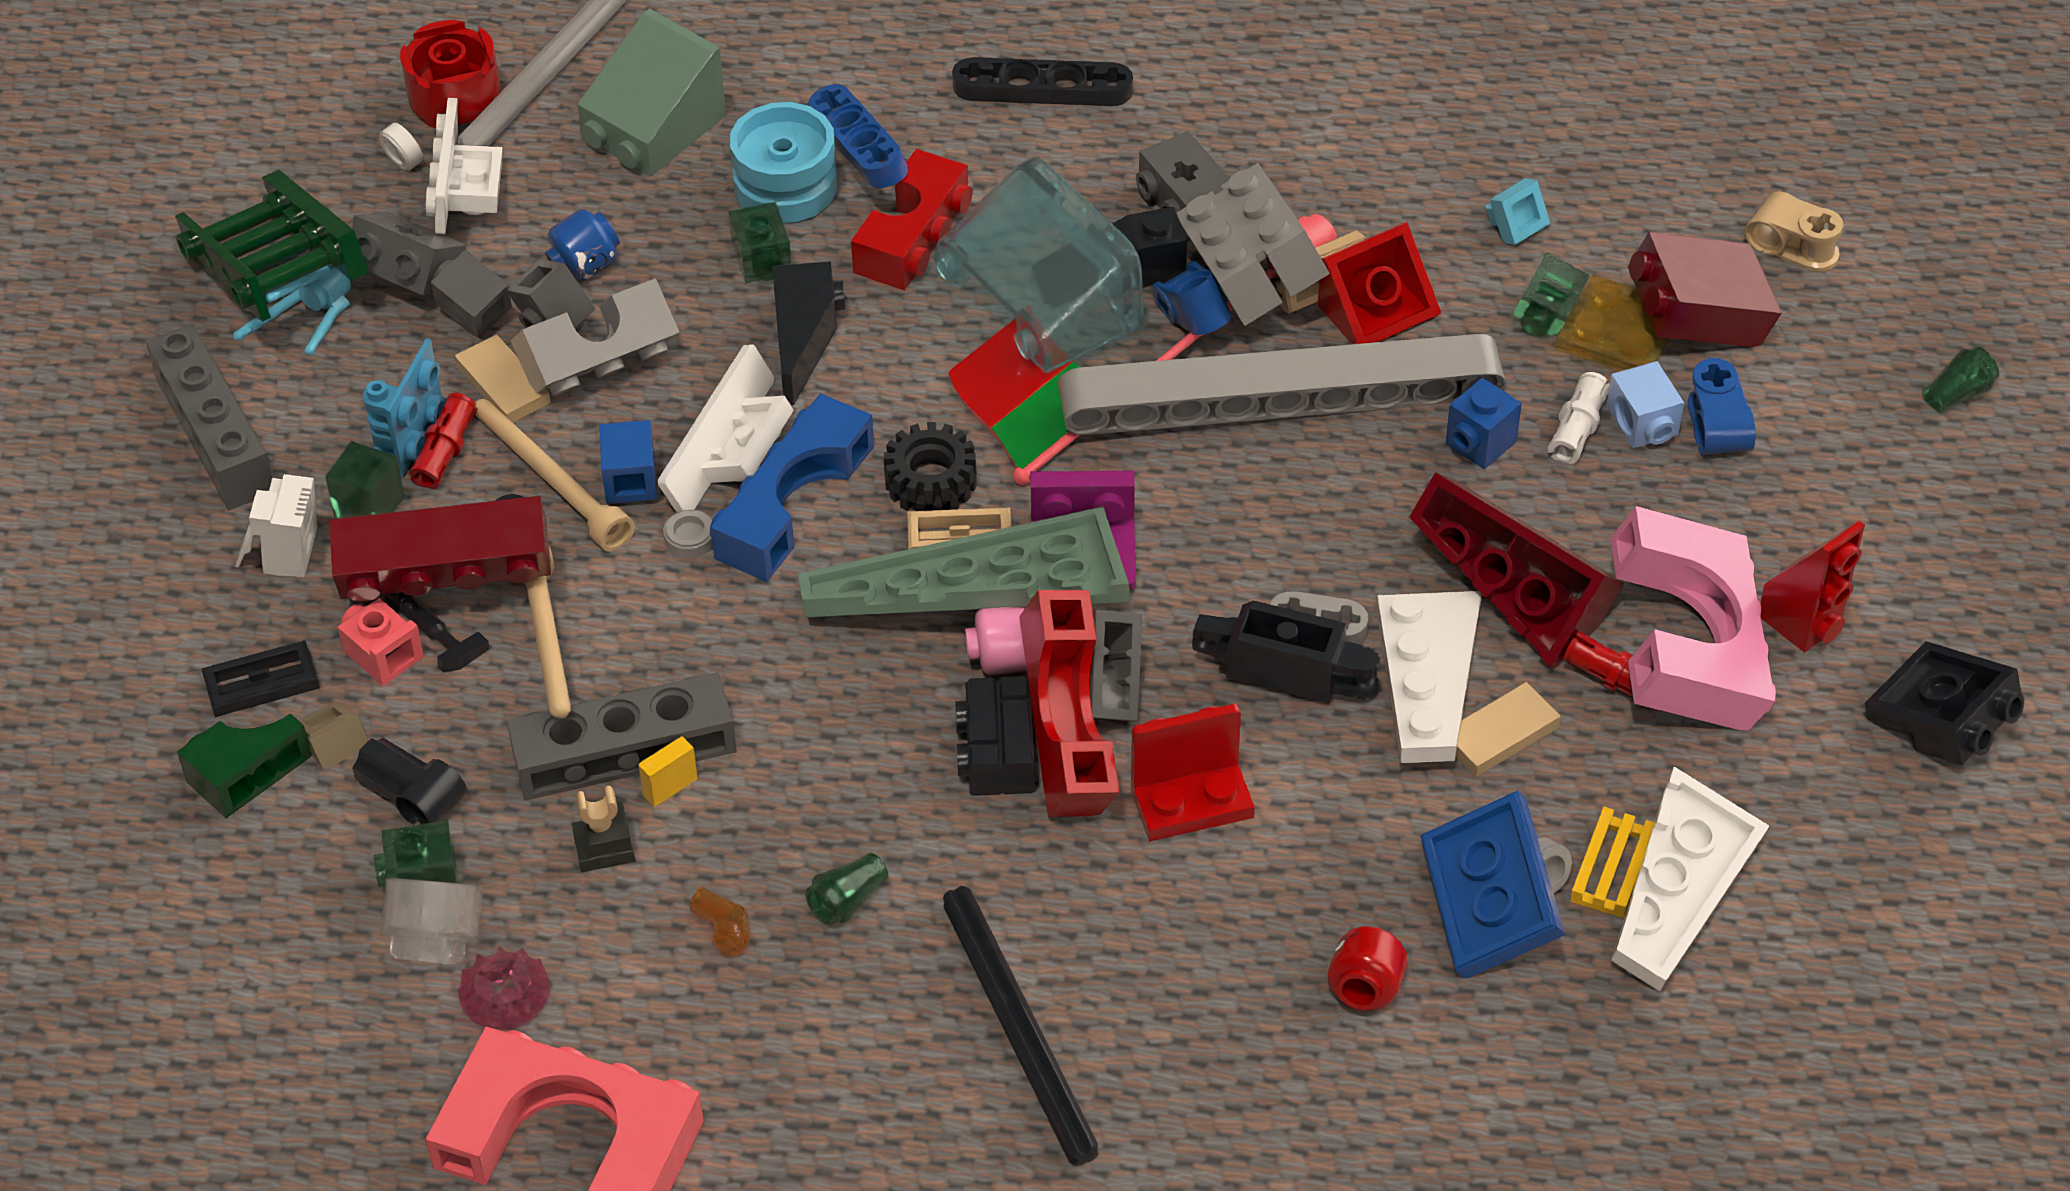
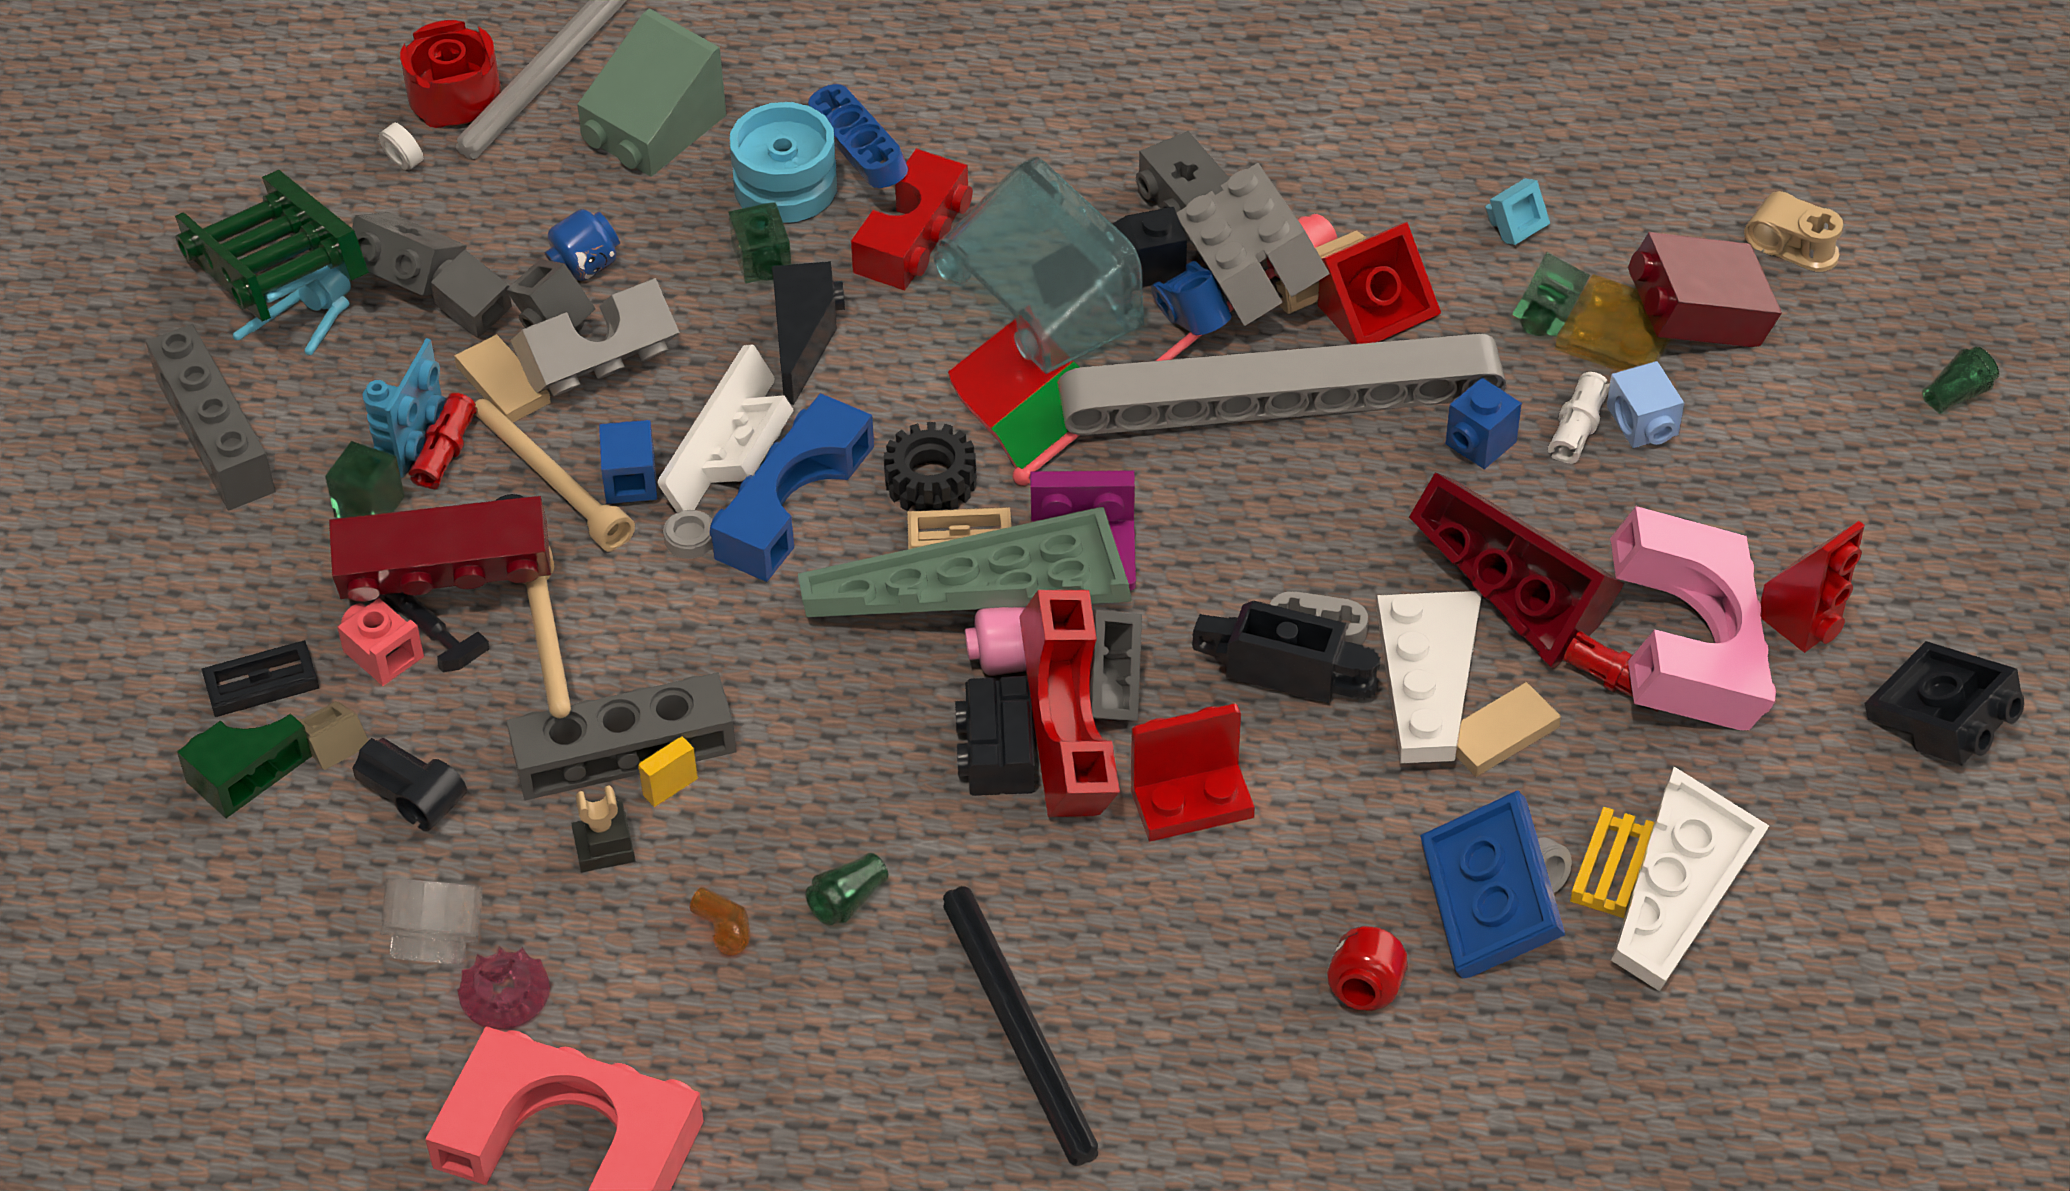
white piece [235,474,317,577] -> none
clear green brick [374,820,460,906] -> none
white bracket [426,98,502,234] -> none
black beam [952,57,1133,106] -> none
blue piece [1687,358,1756,456] -> none

